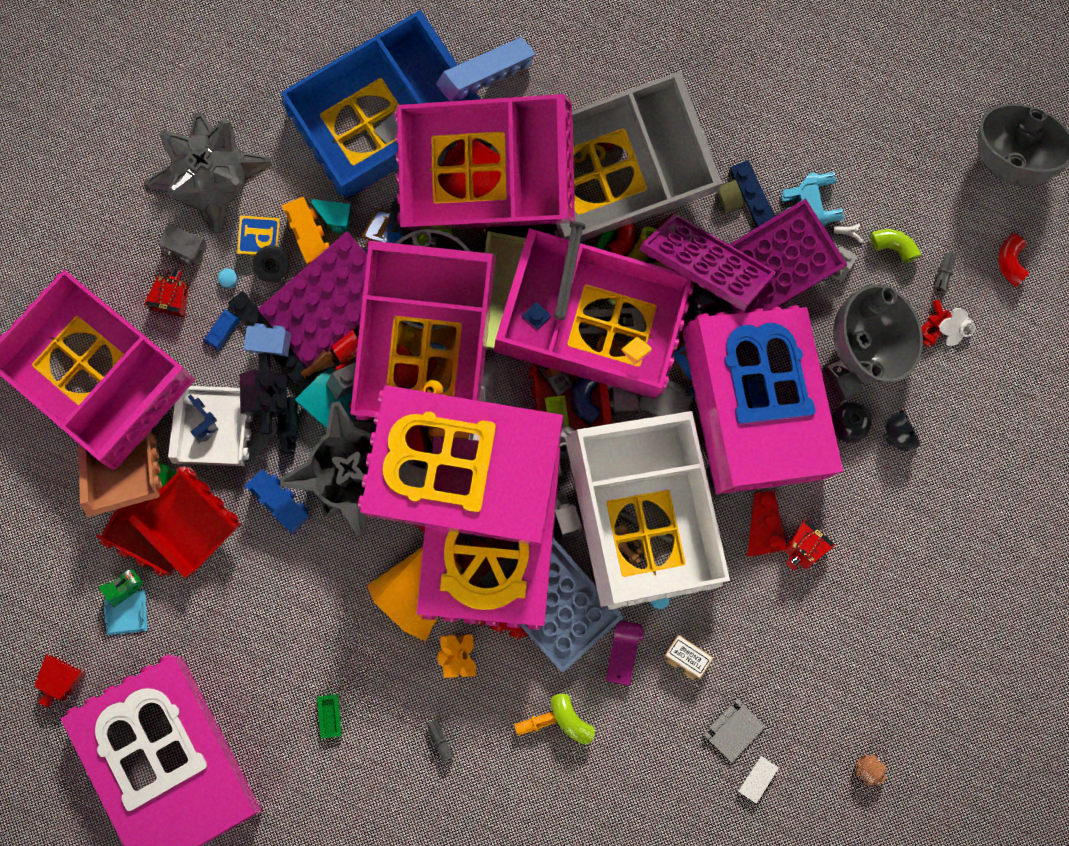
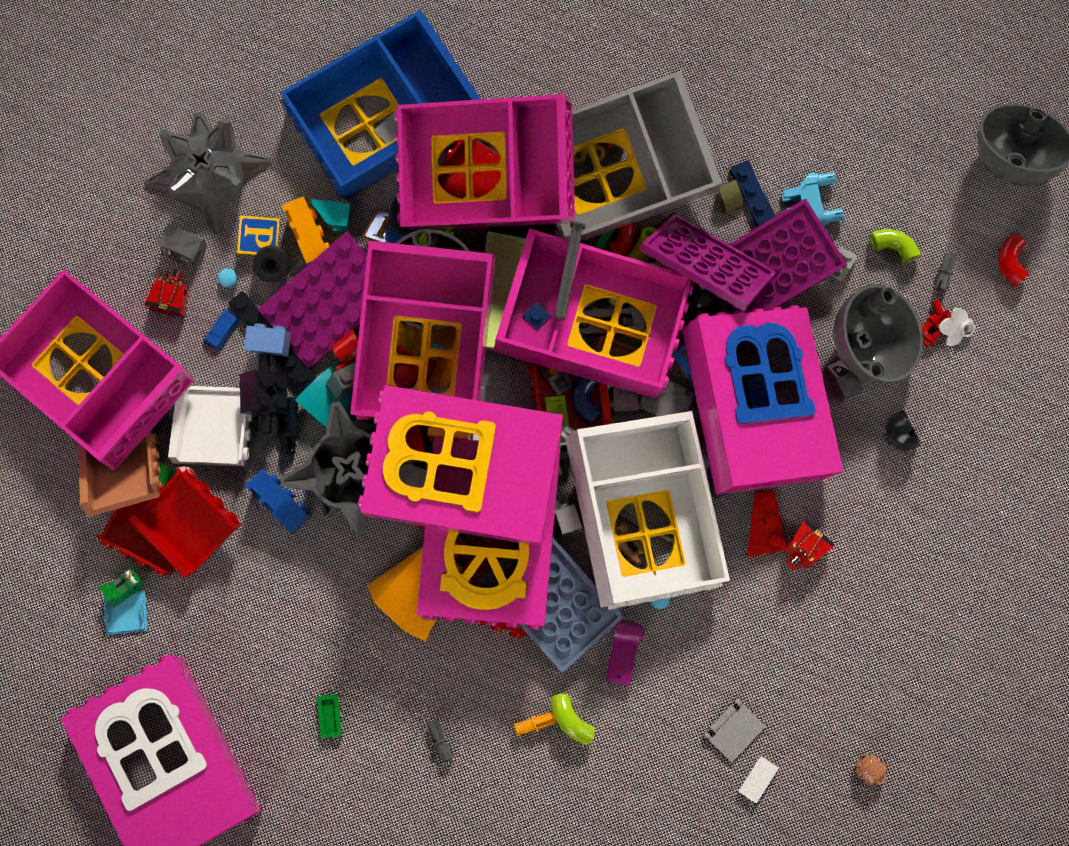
red torso [35,655,86,708] -> none
dark blue bracket [188,394,218,444] -> none
reddish brown cone [300,350,336,379] -> none
yellow cone [422,380,443,395] -> none
medium blue brick [436,37,536,102] -> none
light orange plant [437,635,476,678] -> none
yellow slope [621,337,652,365] -> none
brick [664,635,713,680] -> none
black cylinder [831,402,872,443] -> none
white bar [833,224,863,243] -> none

